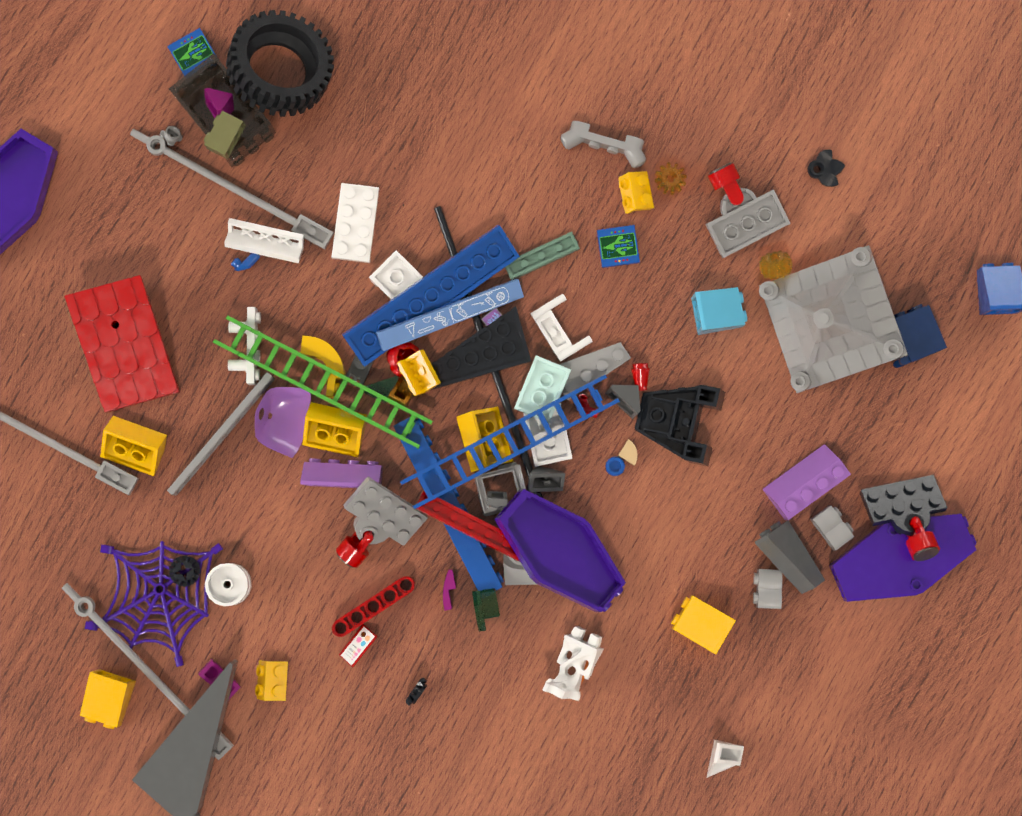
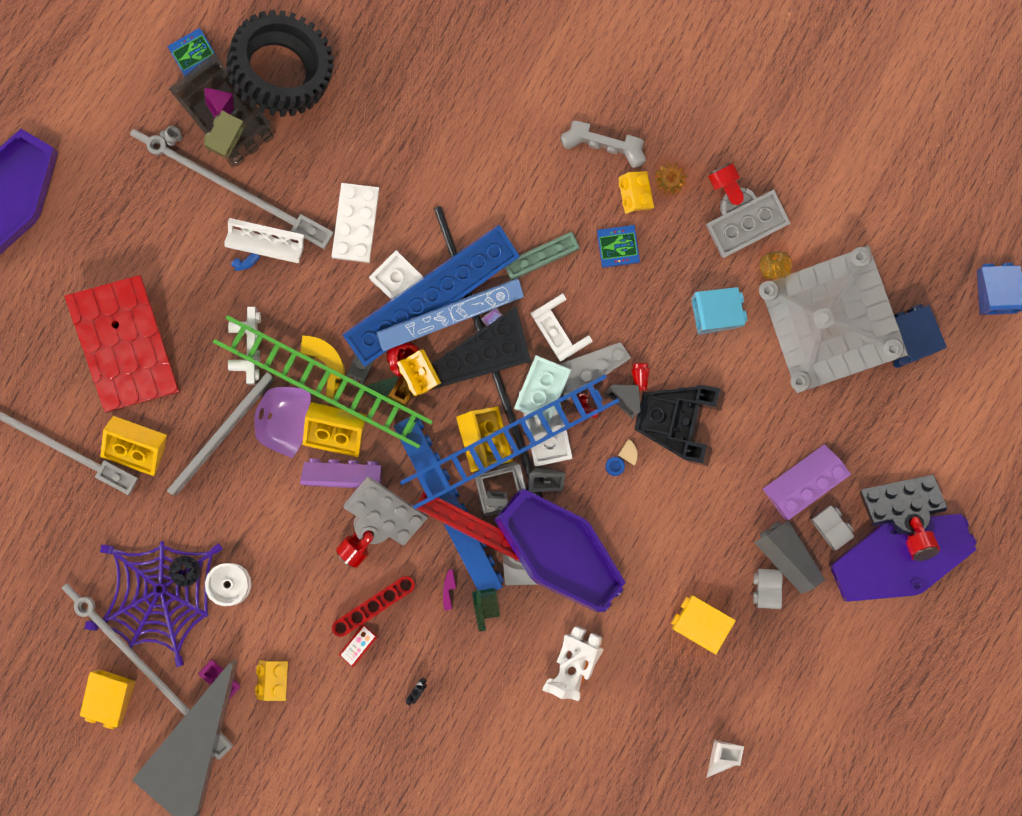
black plate [807,150,845,187] -> none

